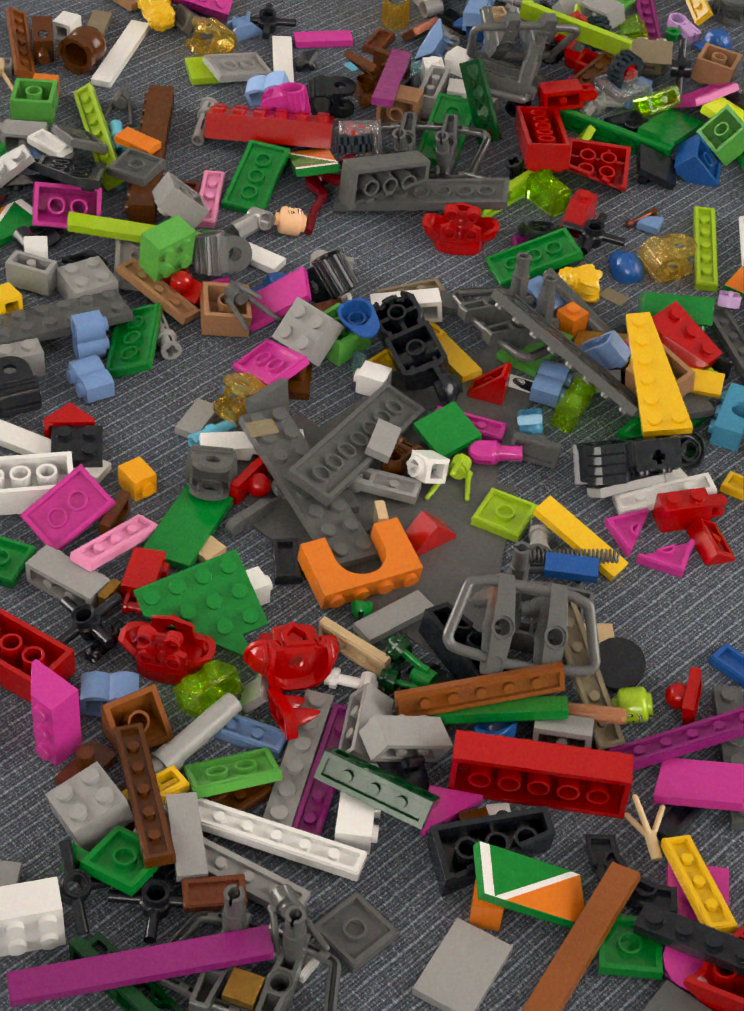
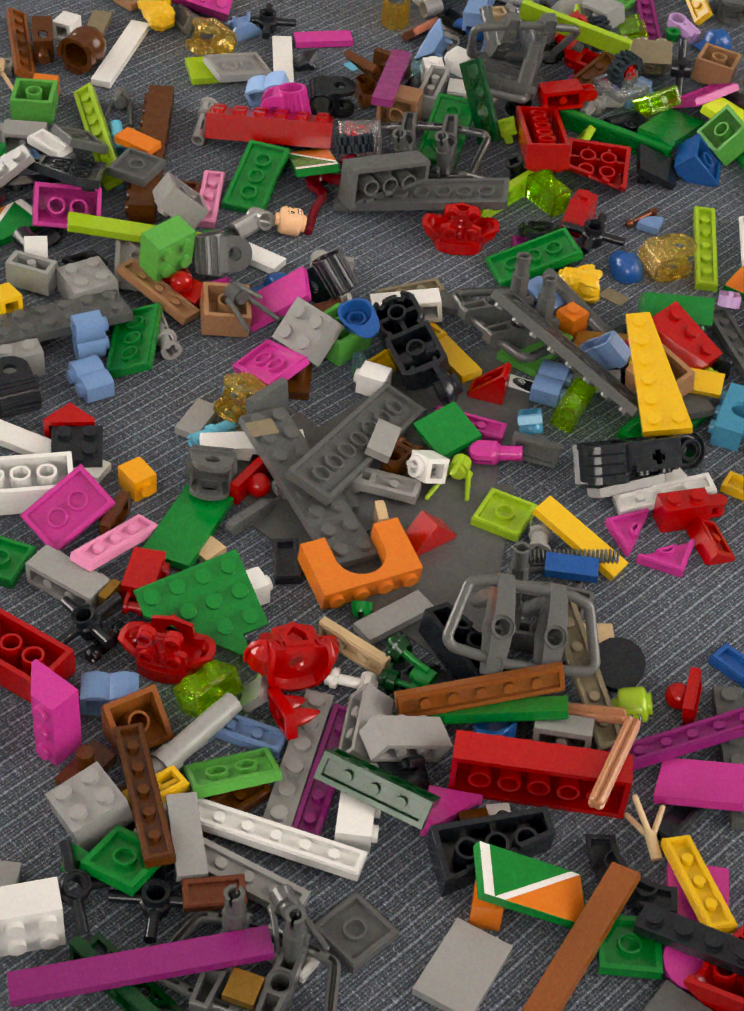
copper tile [362,28,395,55] -> none
none -> lime tile [498,116,517,144]
none -> nougat axle [588,716,641,810]

